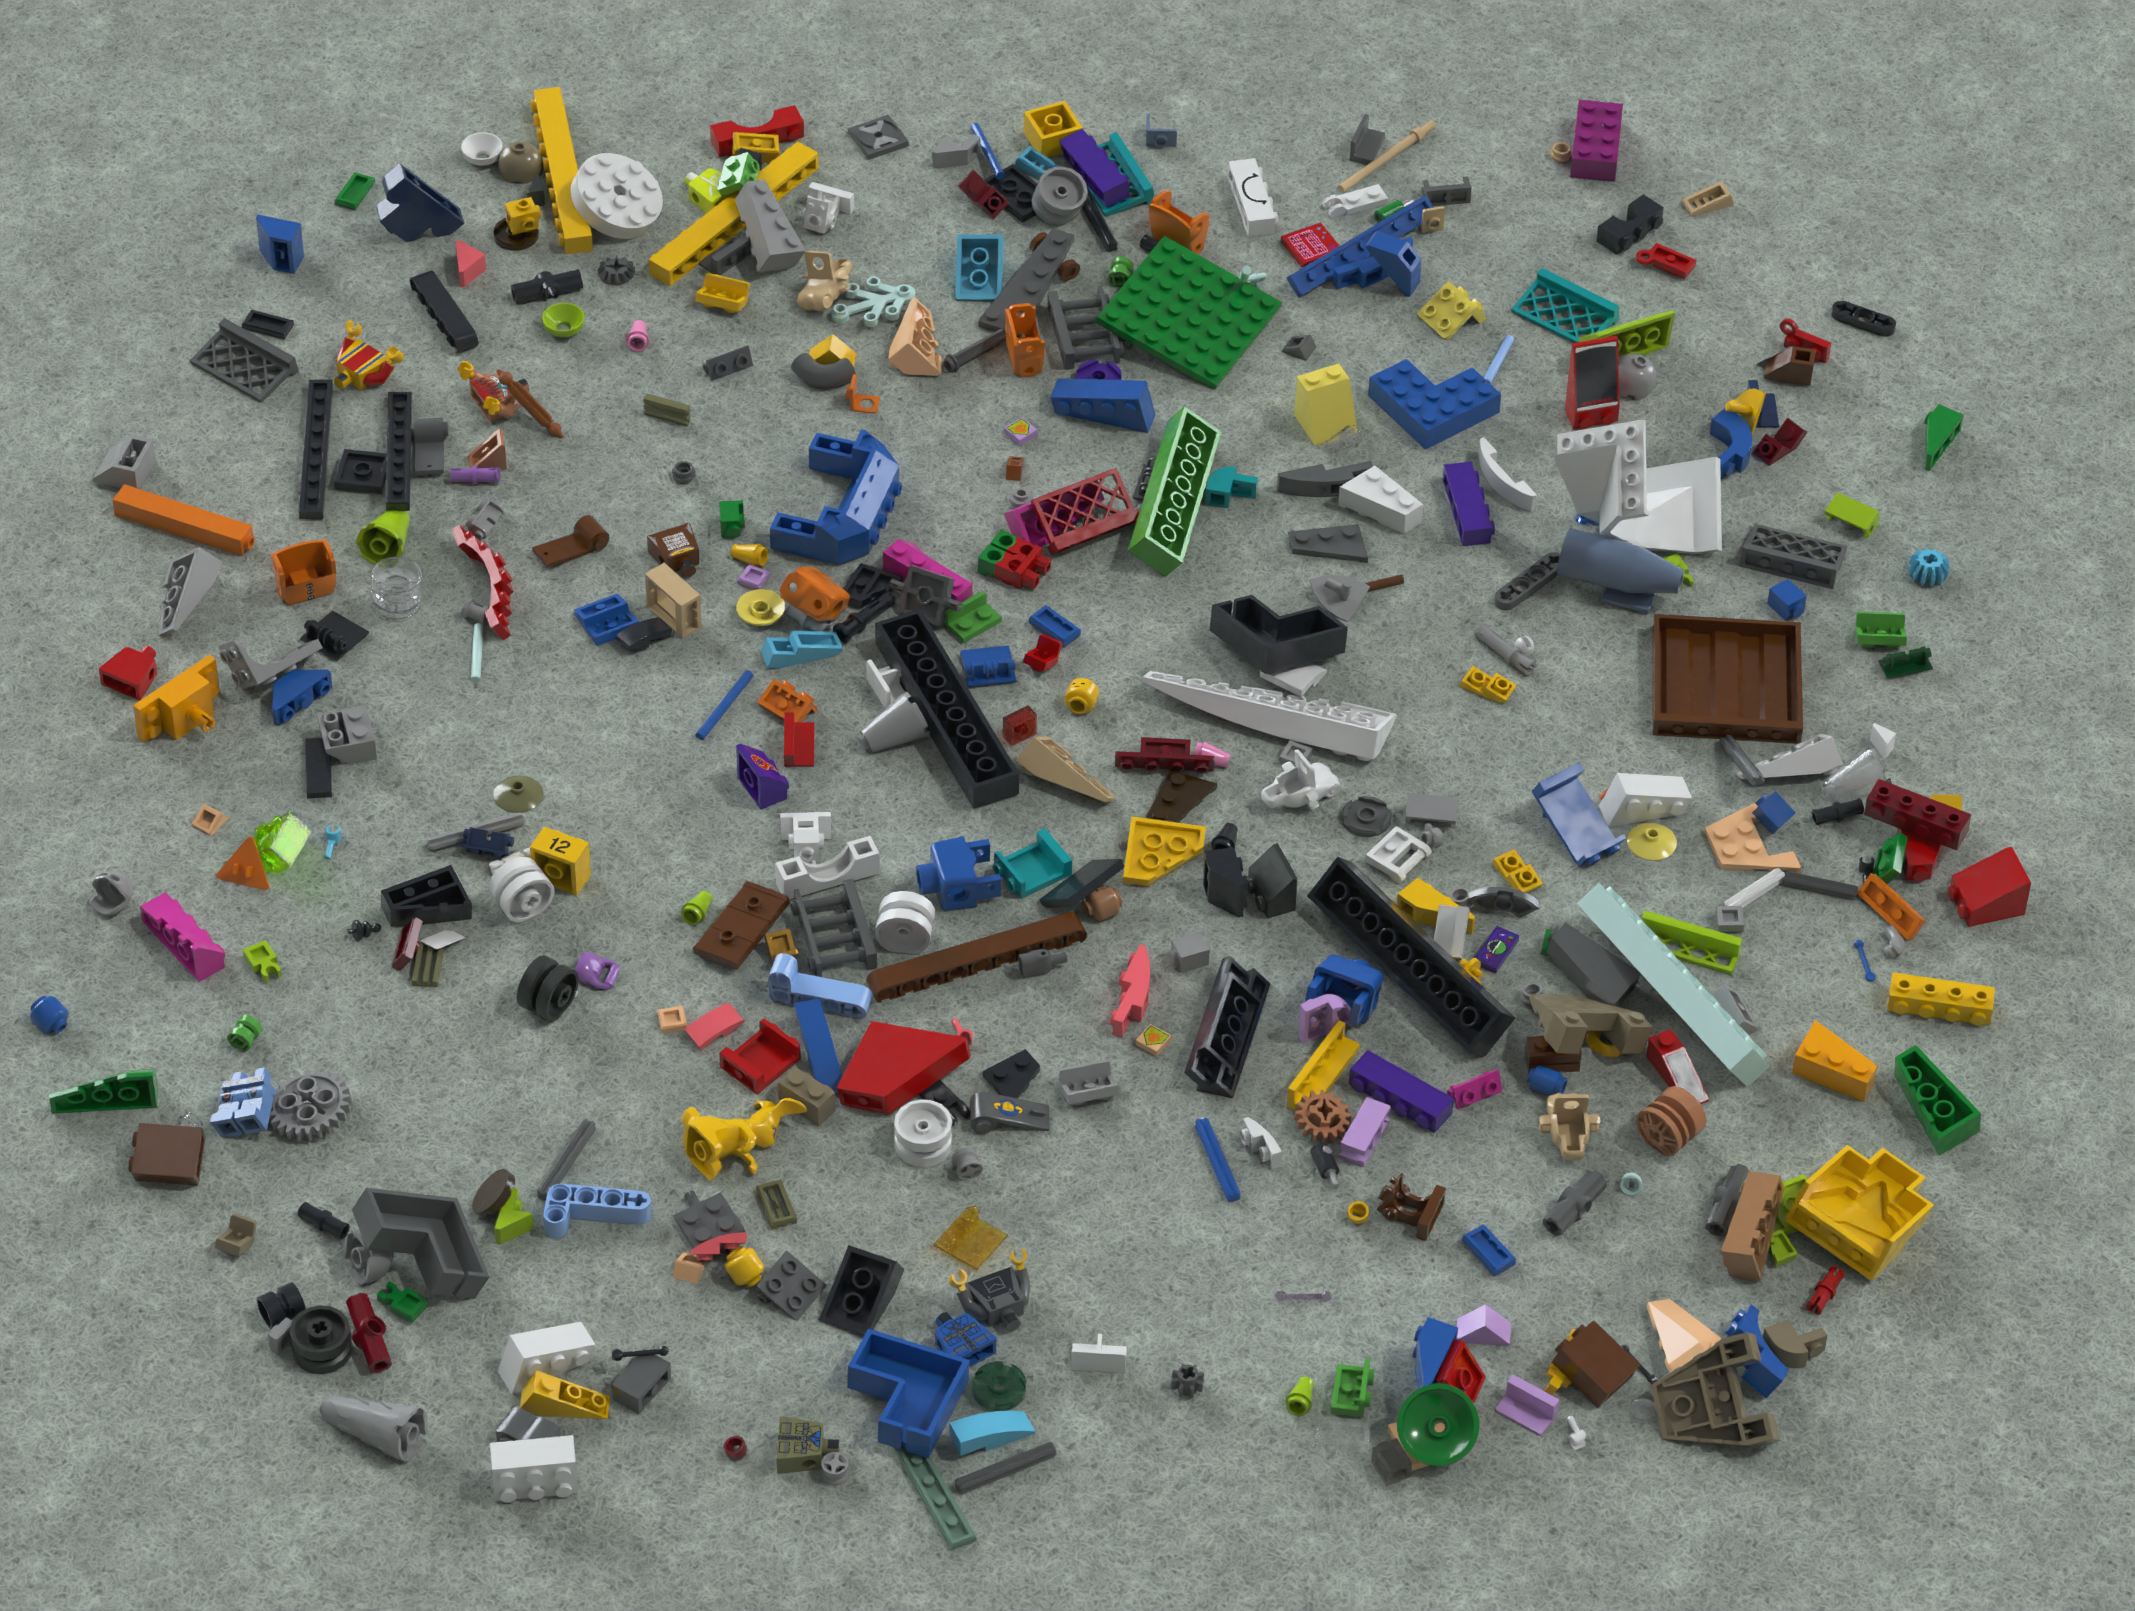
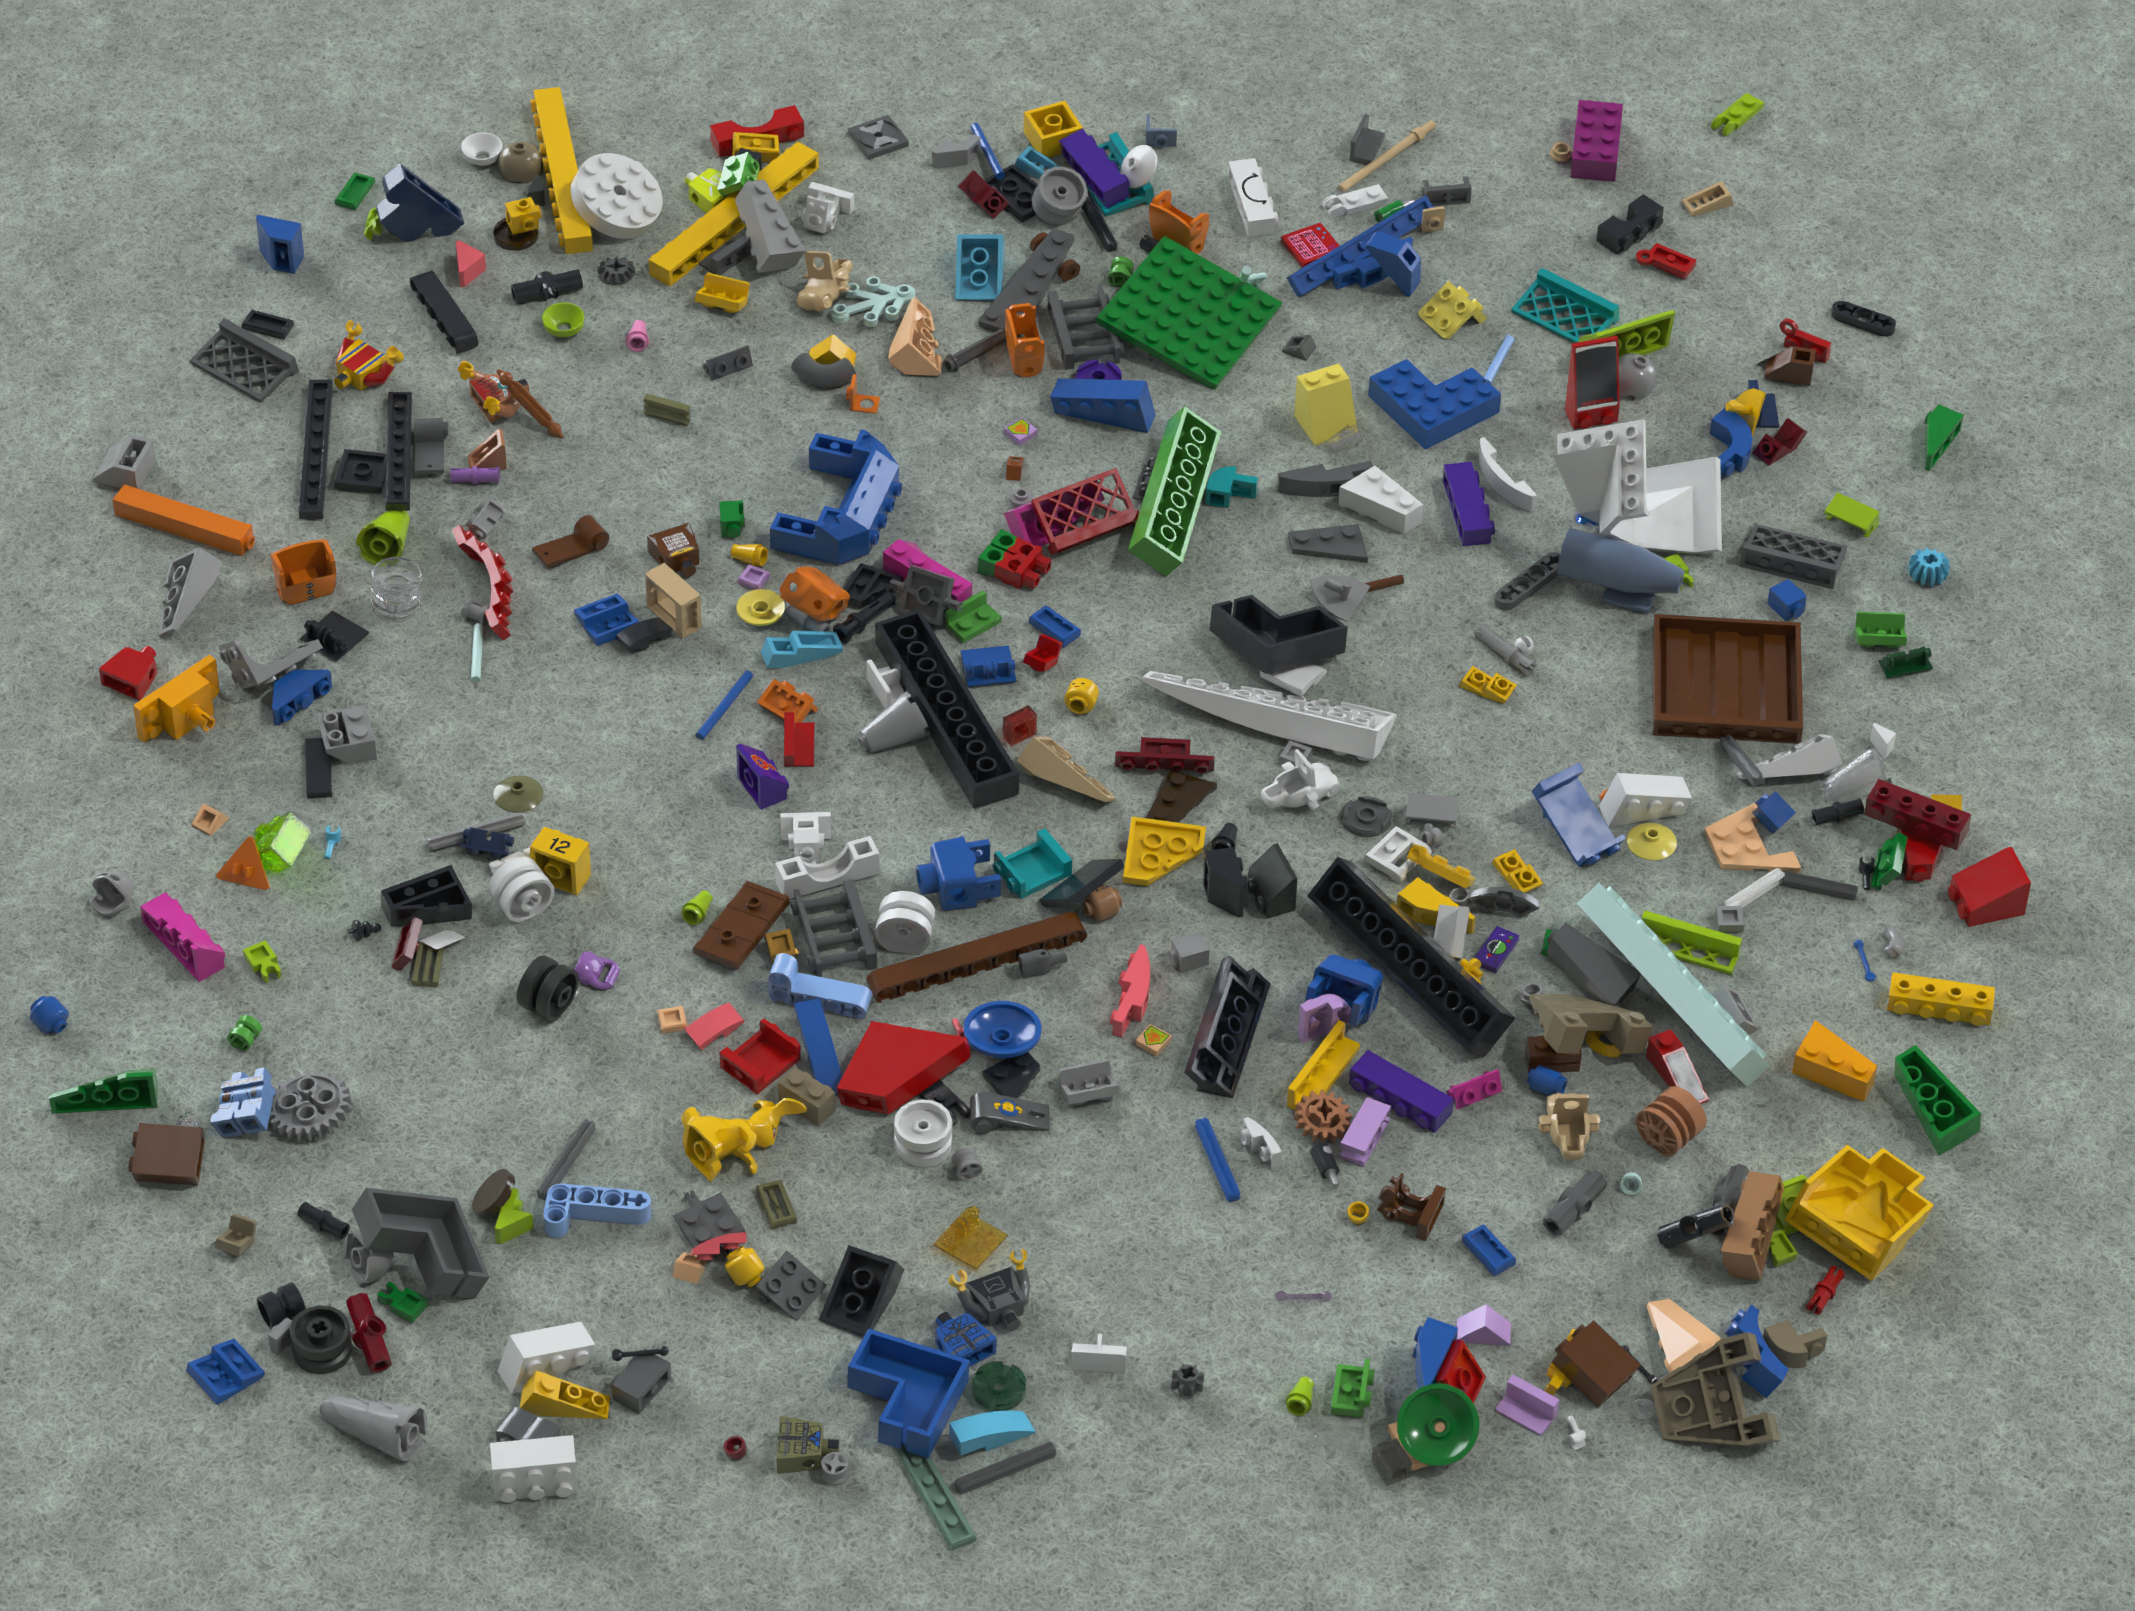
dark grey plate [672,461,696,483] -> none
bright pink cone [1194,741,1230,768] -> none
orange plate [1857,873,1926,940] -> none
none -> blue slope [186,1338,265,1404]
none -> lime plate [364,207,383,241]
none -> blue dish [964,1001,1041,1058]
none -> white dish [1121,145,1157,189]
none -> yellow hinge [1407,844,1476,888]
none -> black piece [1657,1203,1735,1249]
none -> lime hinge [1711,92,1764,137]

